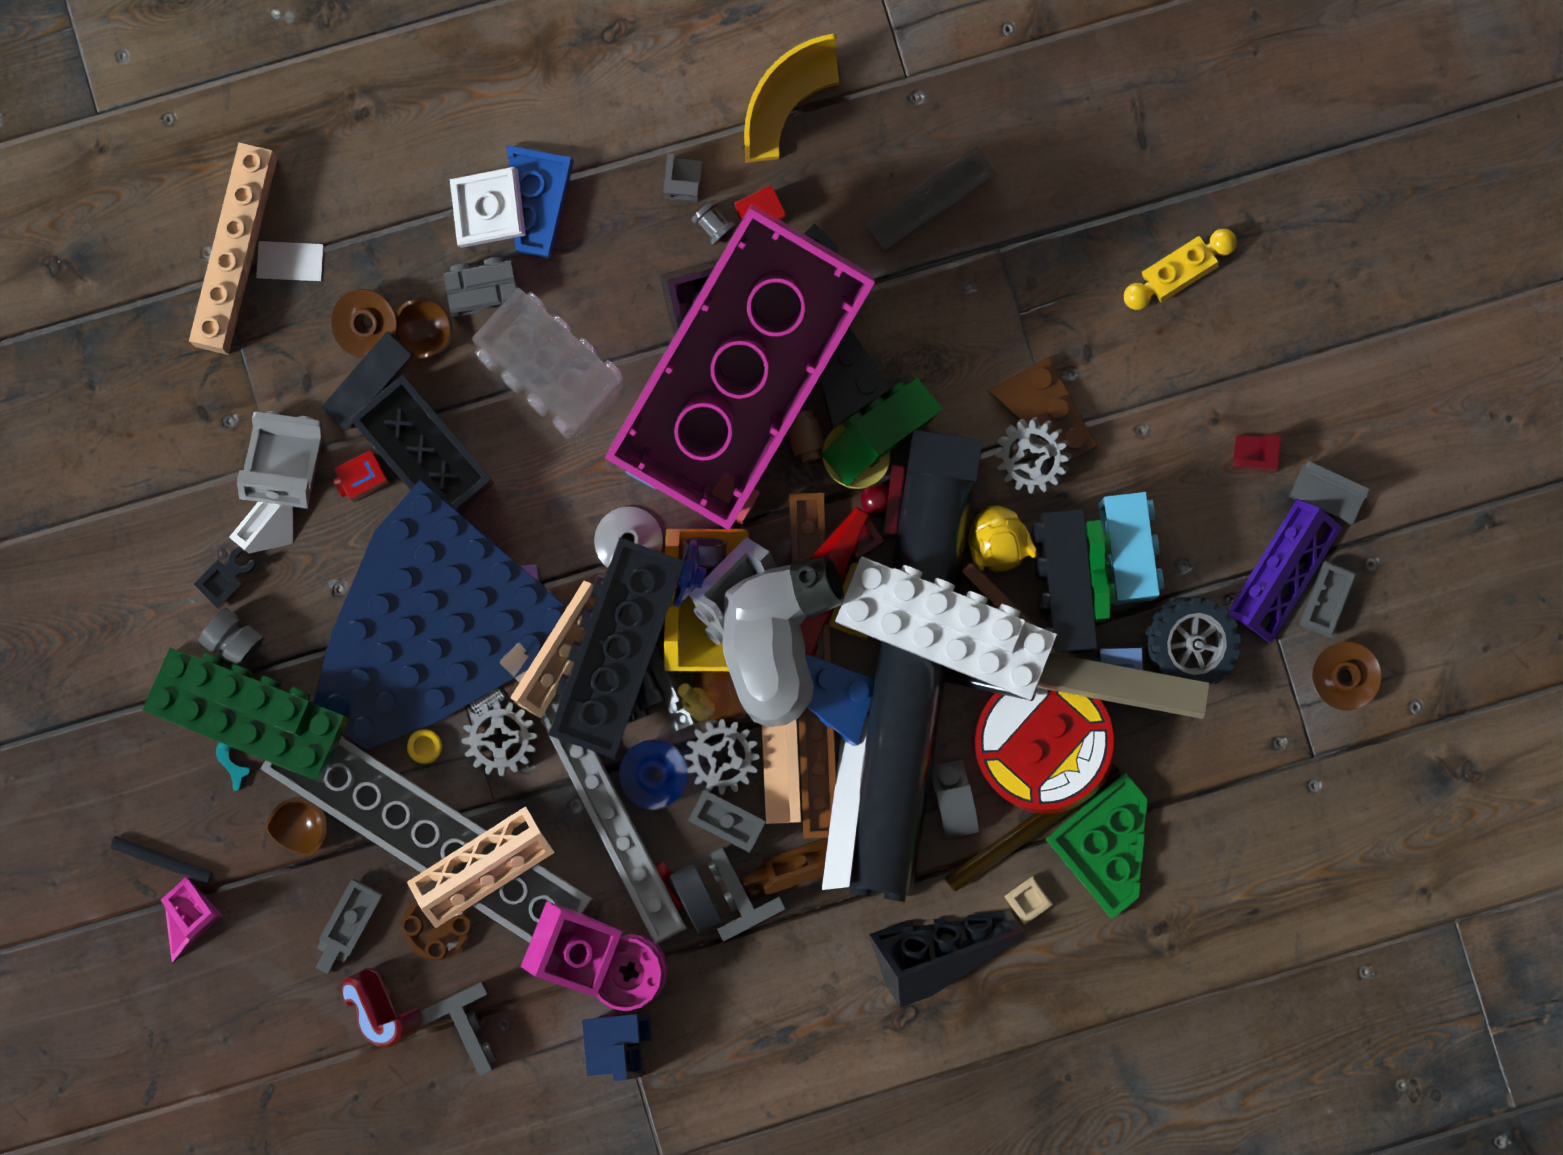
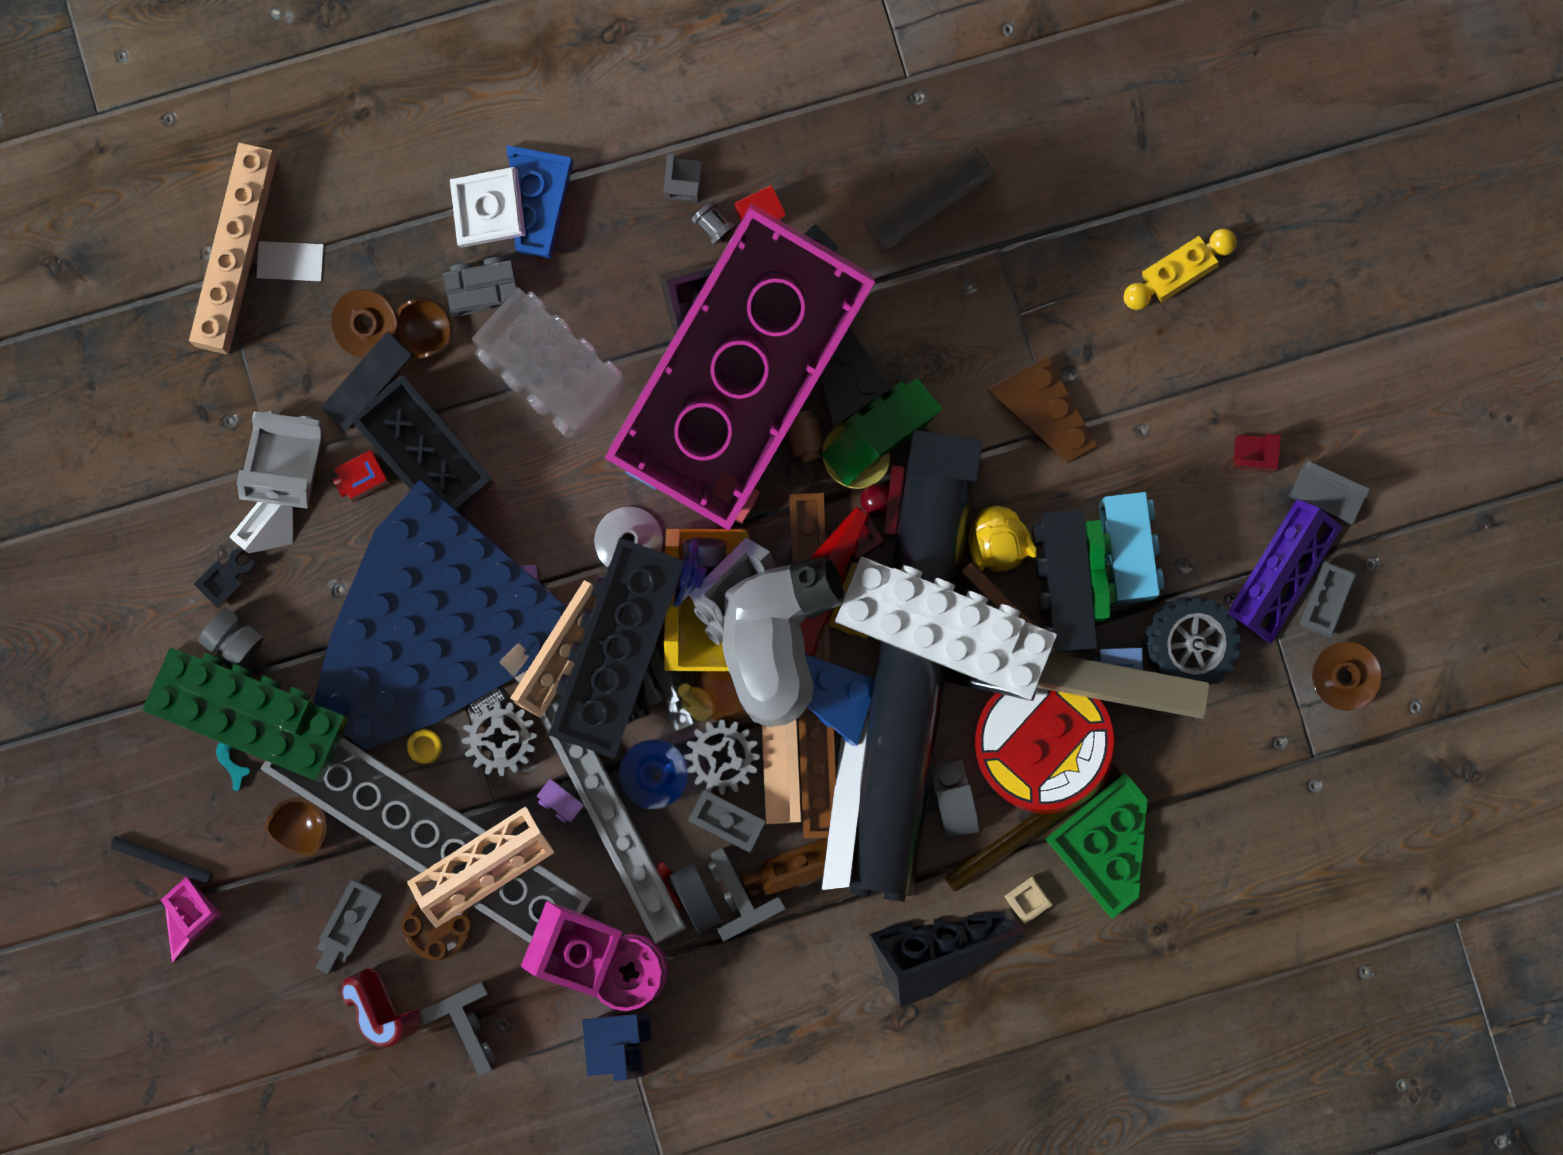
yellow panel [744,34,839,163] -> none
light grey gear [995,417,1072,493] -> none
none -> medium lavender piece [537,779,585,823]

